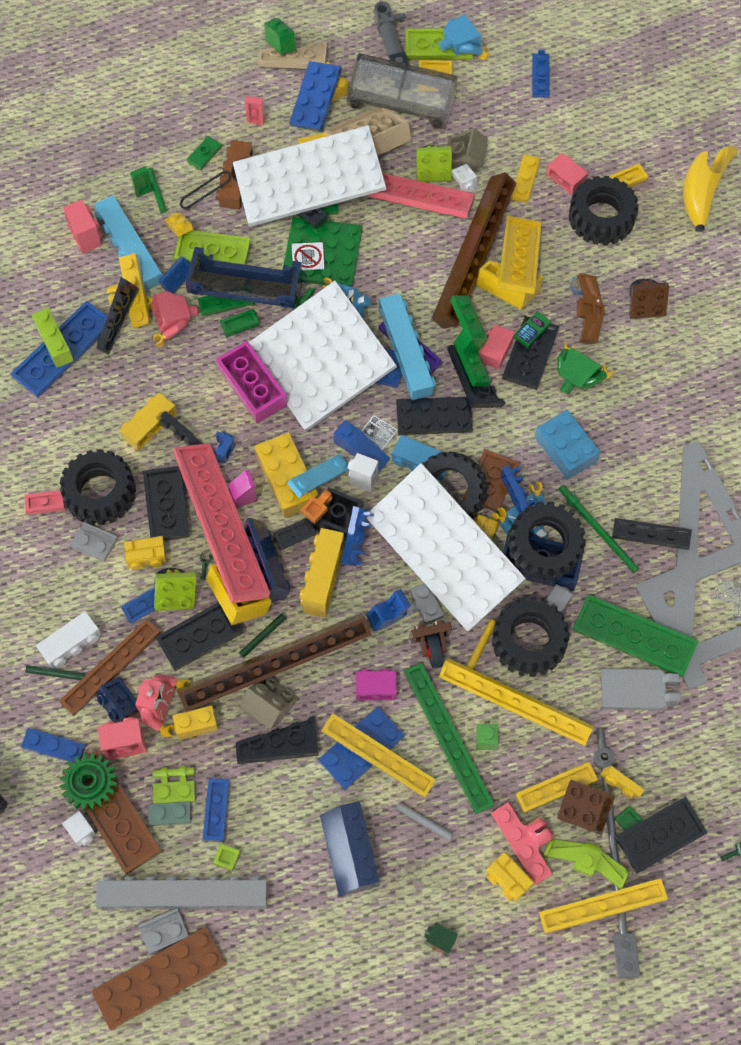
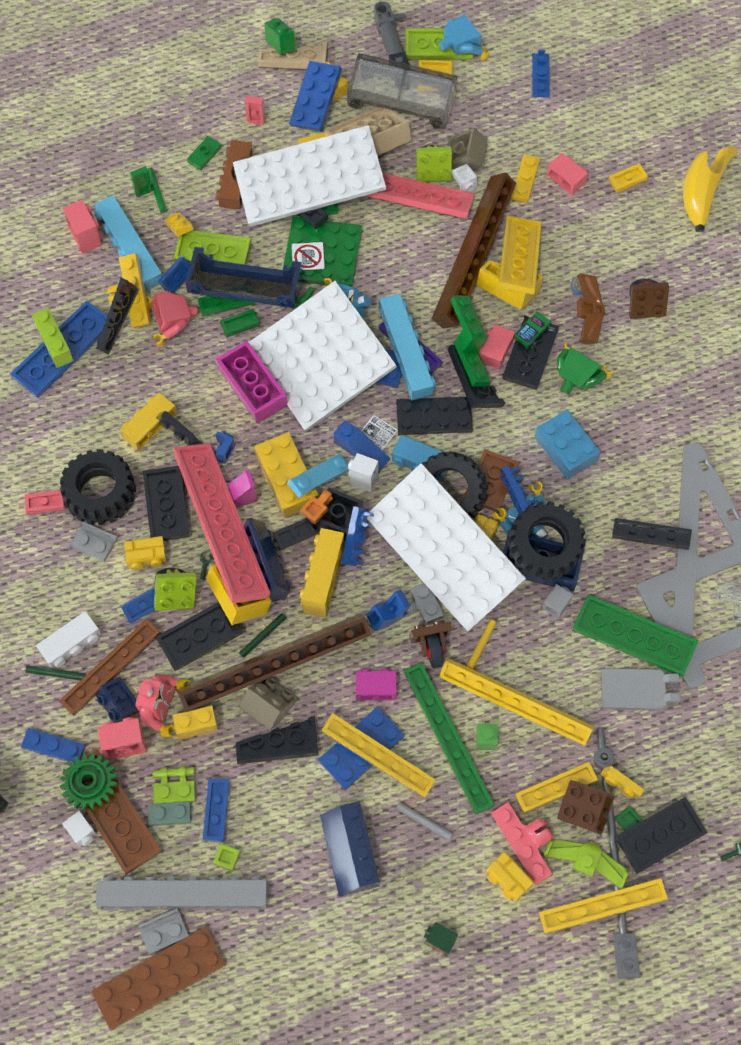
black piece [180,171,231,209] -> none
black tyre [492,597,570,677] -> none
green bar [558,484,639,573] -> none
black tyre [568,176,639,245] -> none

